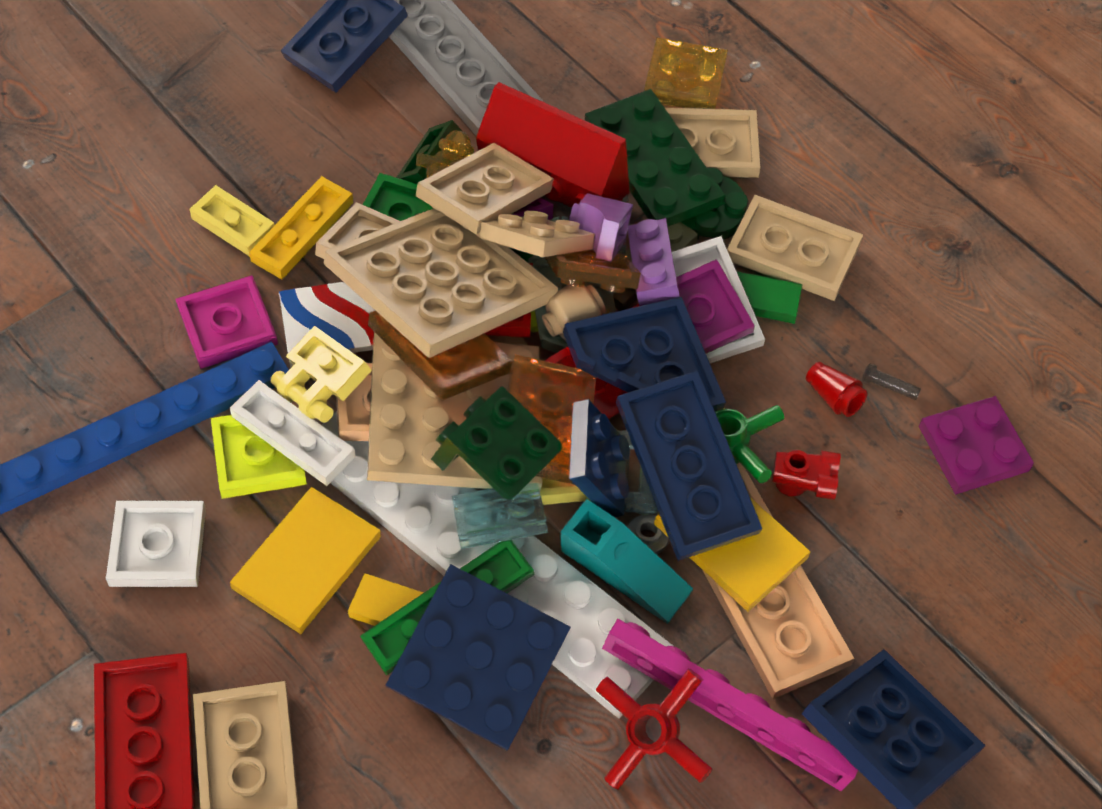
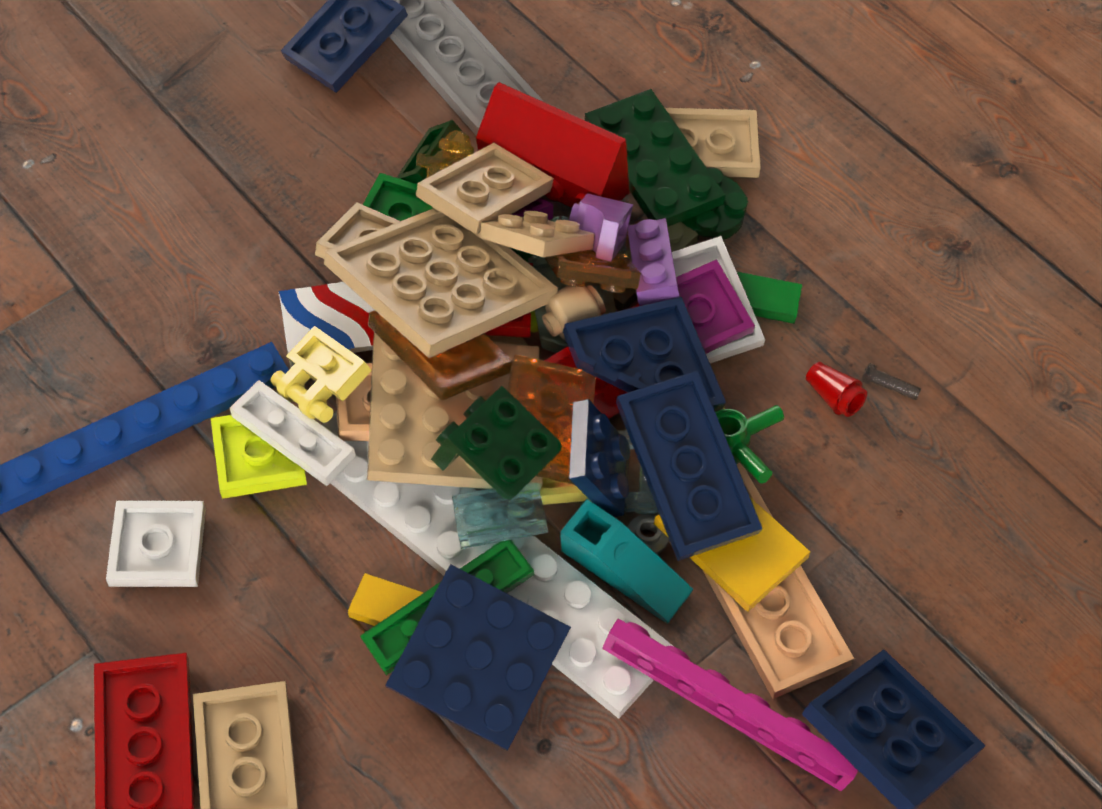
dark pink tile [175,275,278,369] -> none
light yellow plate [189,185,275,257] -> none
yellow tile [230,487,381,634] -> none
yellow plate [249,176,354,280] -> none
red bar [596,668,713,790] -> none
clear yellow plate [644,37,728,109] -> none
tan plate [727,195,863,301] -> none
red plate [772,450,841,500] -> none
magenta plate [919,396,1034,495] -> none

